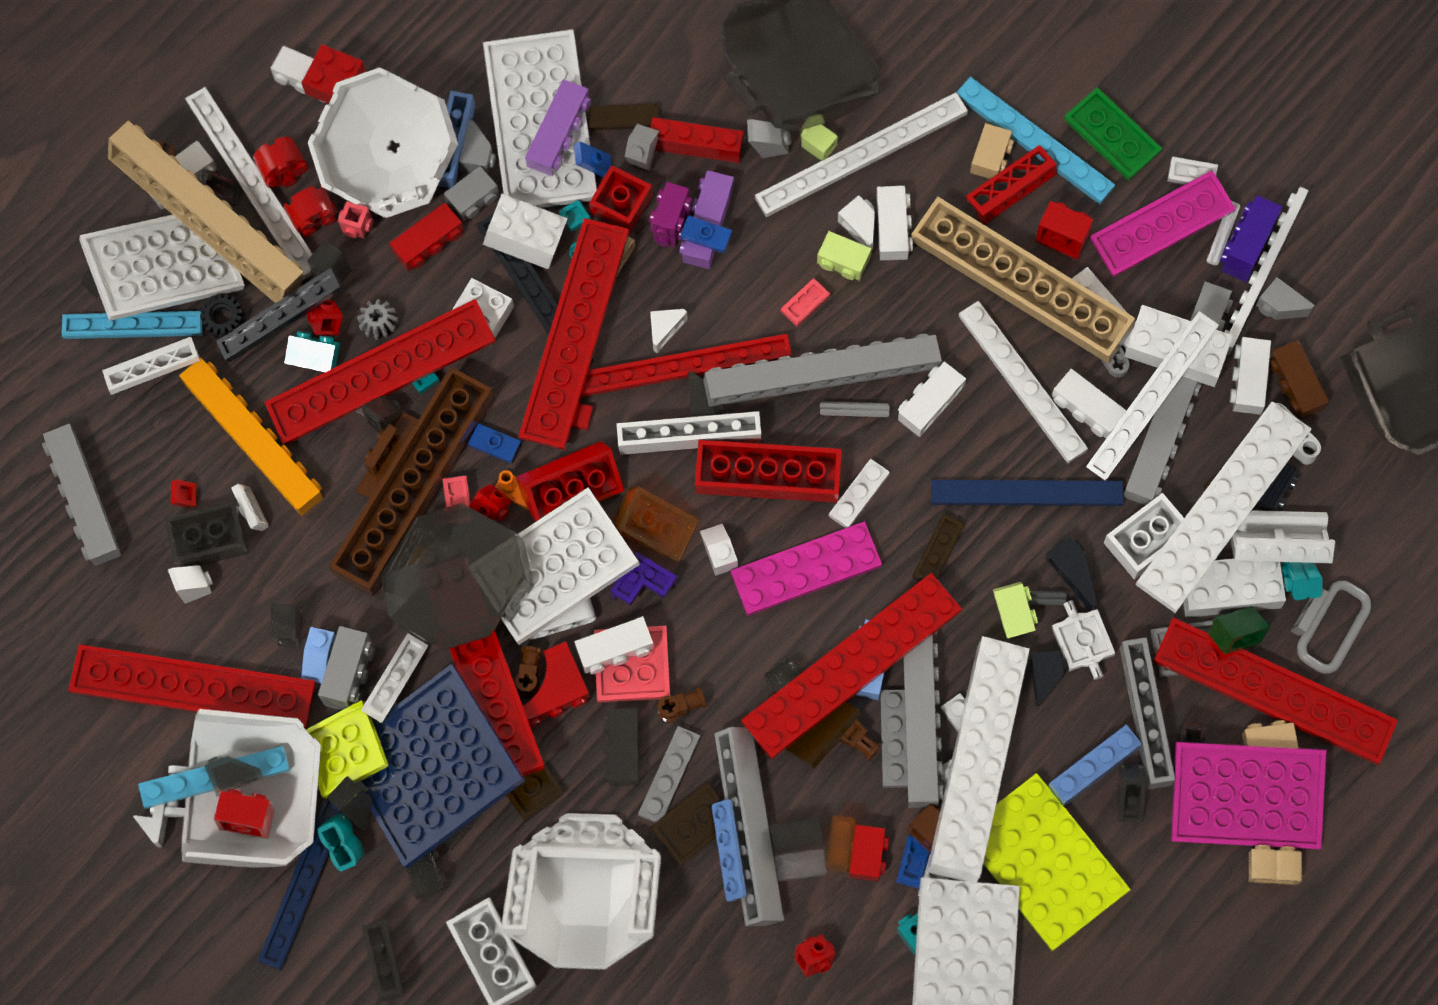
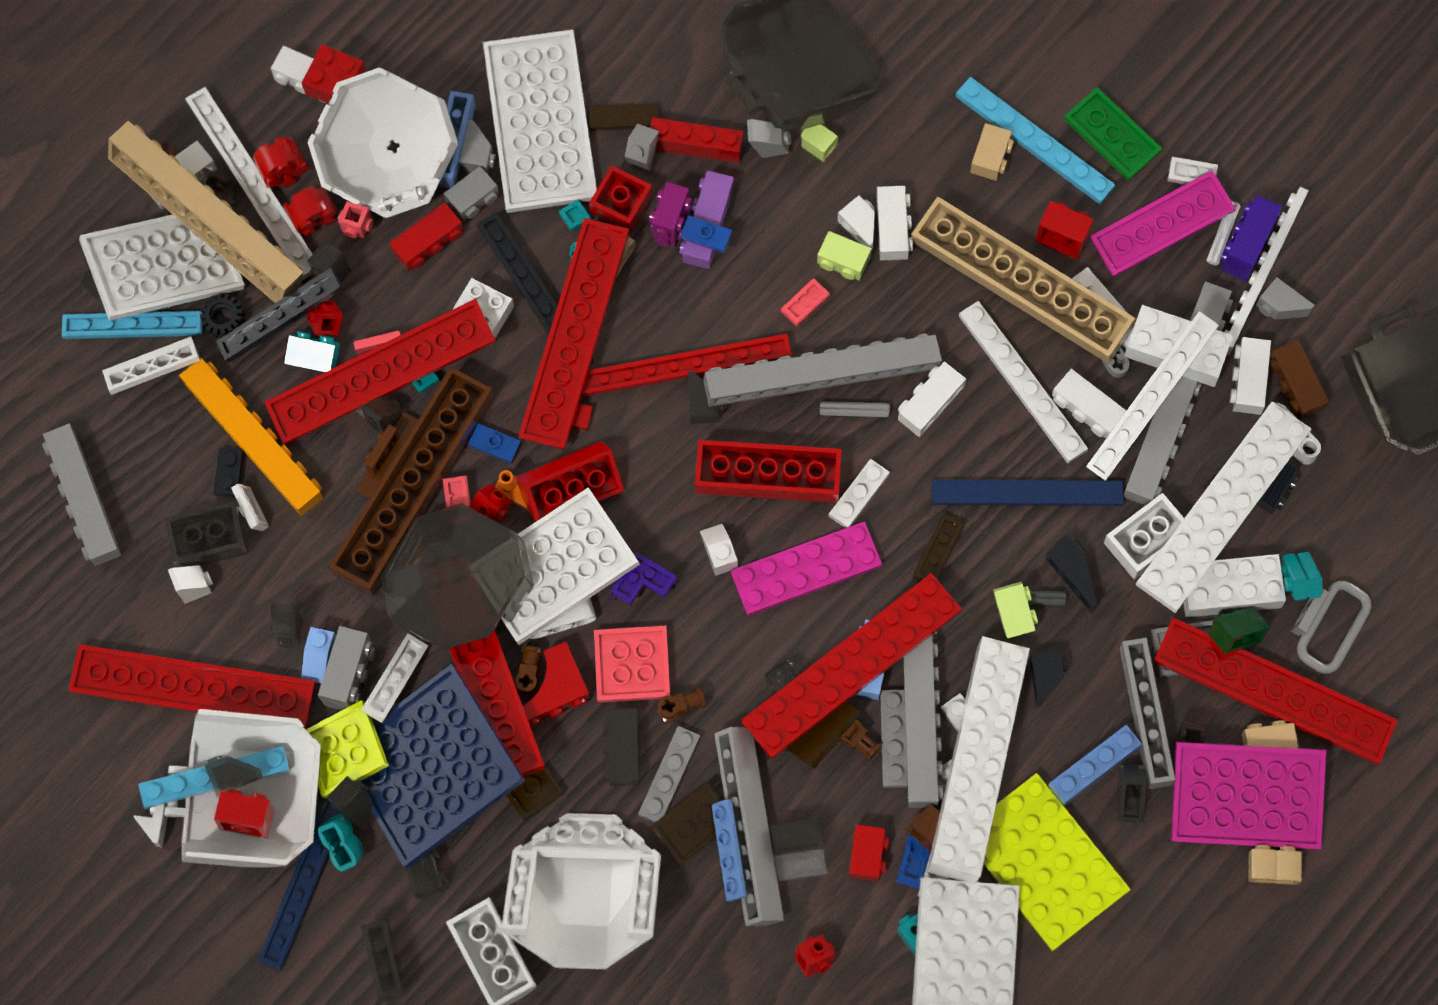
red plate [171,479,196,509] -> none
light grey gear [357,299,398,340] -> none
white brick [483,194,567,269] -> none
medium lavender brick [525,79,591,176] -> none
blue plate [574,141,611,177] -> none
white brick [574,617,654,674] -> none
clear orange slope [612,486,699,562] -> none
white brick [617,411,761,455] -> none
white slope [650,309,688,353] -> none
white plate [755,93,967,217] -> none
clear orange brick [825,815,856,872] -> none
red fence [966,145,1057,225] -> none
white plate [1051,600,1115,680] -> none
white window [1230,511,1335,563] -> none
none -> black plate [213,448,244,497]
none -> coral plate [354,331,401,356]

